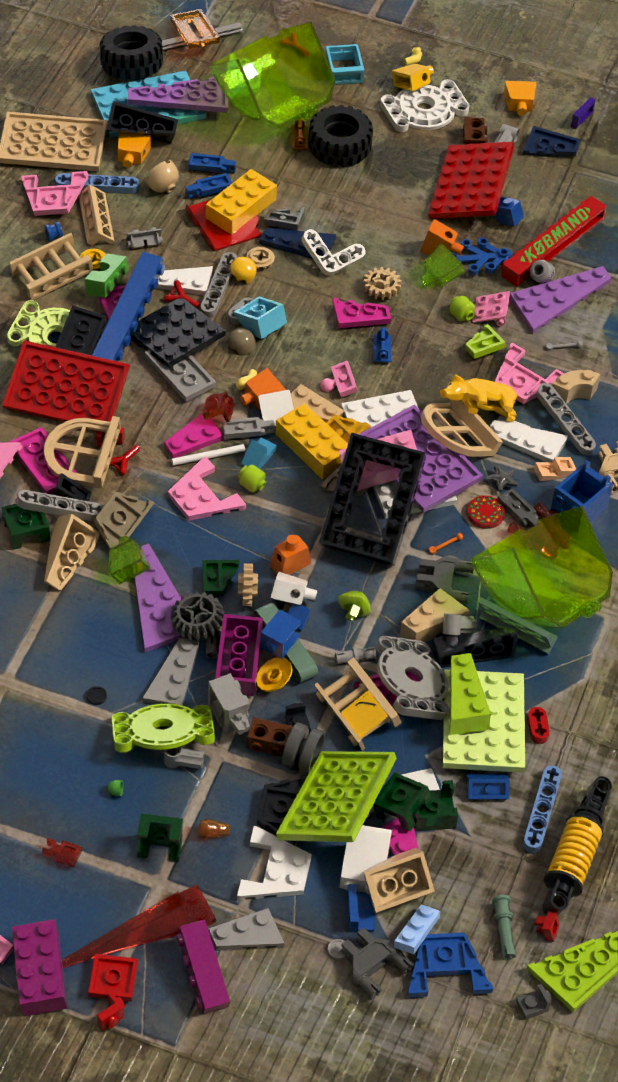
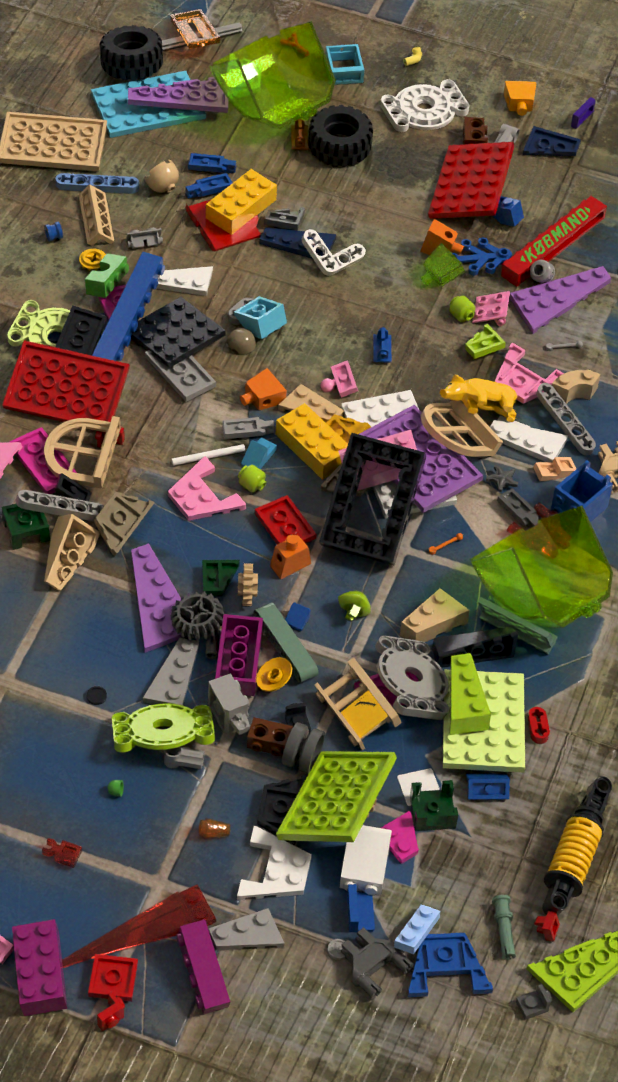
tan fence [9,233,93,300] -> none
bright pink wing [21,171,89,216] -> none
black wedge [106,101,178,143] -> none
clear neon green torso [109,536,151,584] -> none
red piece [110,445,140,476] -> none
light orange torso [118,132,151,168] -> none
dark green panel [137,813,183,862] -> none
red piece [164,280,200,309] -> none
dark pink wing [165,411,223,458] -> none
light grey beam [201,252,237,318] -> none
clear red bracket [202,392,235,423] -> none
yellow hair [230,257,257,284] -> none
light yellow arm [236,369,257,390] -> none
tan gear [247,247,275,269] -> none
white sticker [258,390,294,426] -> none
blue piece [260,610,301,659] -> none
white torso [271,572,317,605] -> none
dark pink wing [332,298,391,328] -> none
light grey pin [335,646,376,665] -> none
tan gear [363,267,402,300] -> none
tan slope [363,848,435,913] -> none
dark green panel [373,772,433,831] -> none
yellow torso [392,64,434,91] -> none
dark grey connector [415,555,475,604] -> none
light grey piece [442,613,477,635] -> none
tile [467,495,505,529] -> none
medium blue beam [523,765,562,853] -> none
none -> red plate [254,495,317,545]

